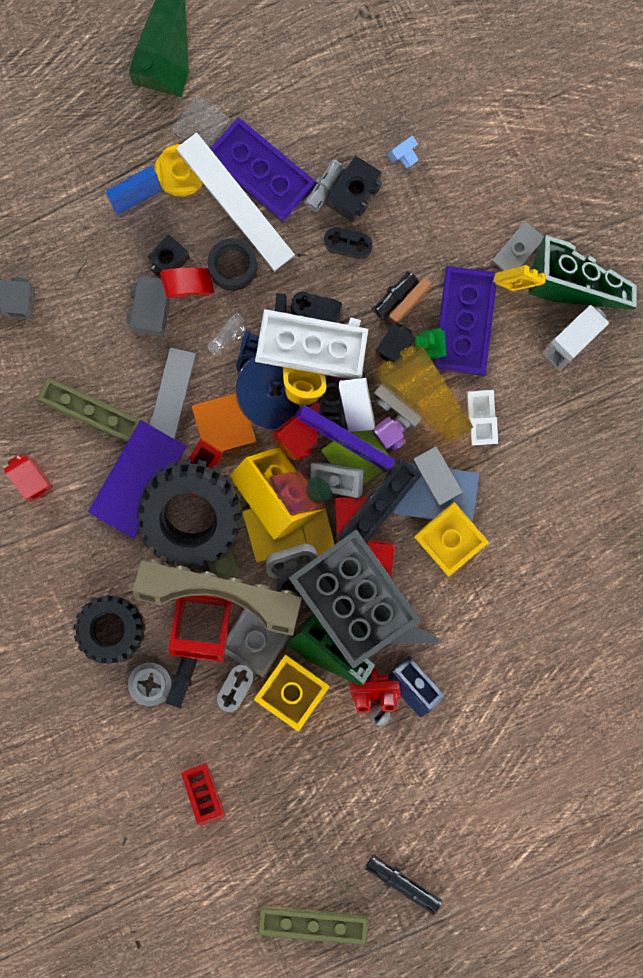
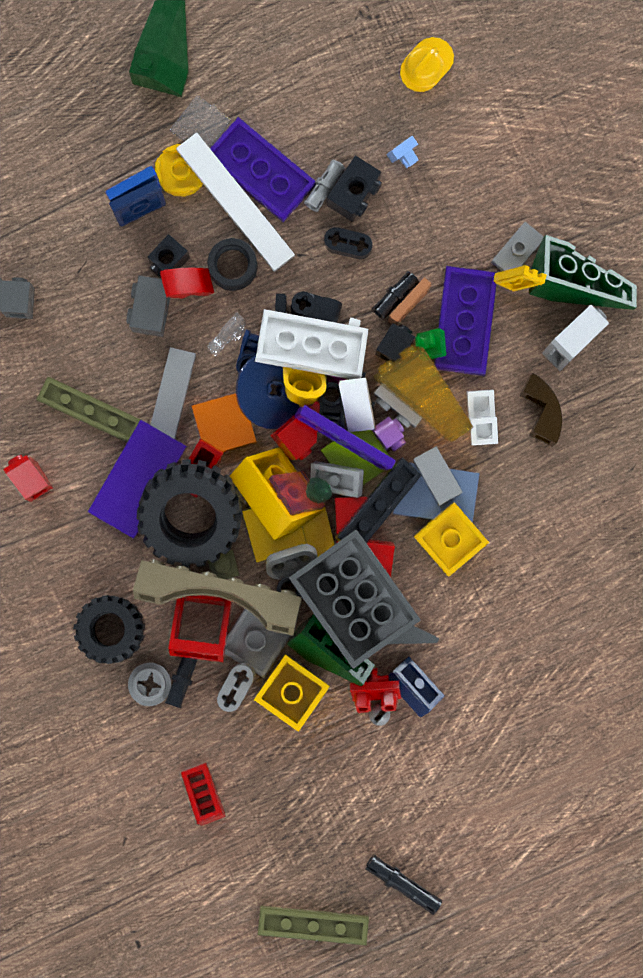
none -> dark blue tile [109,180,166,227]
none -> yellow piece [400,37,454,92]
none -> dark brown brick [519,373,562,447]

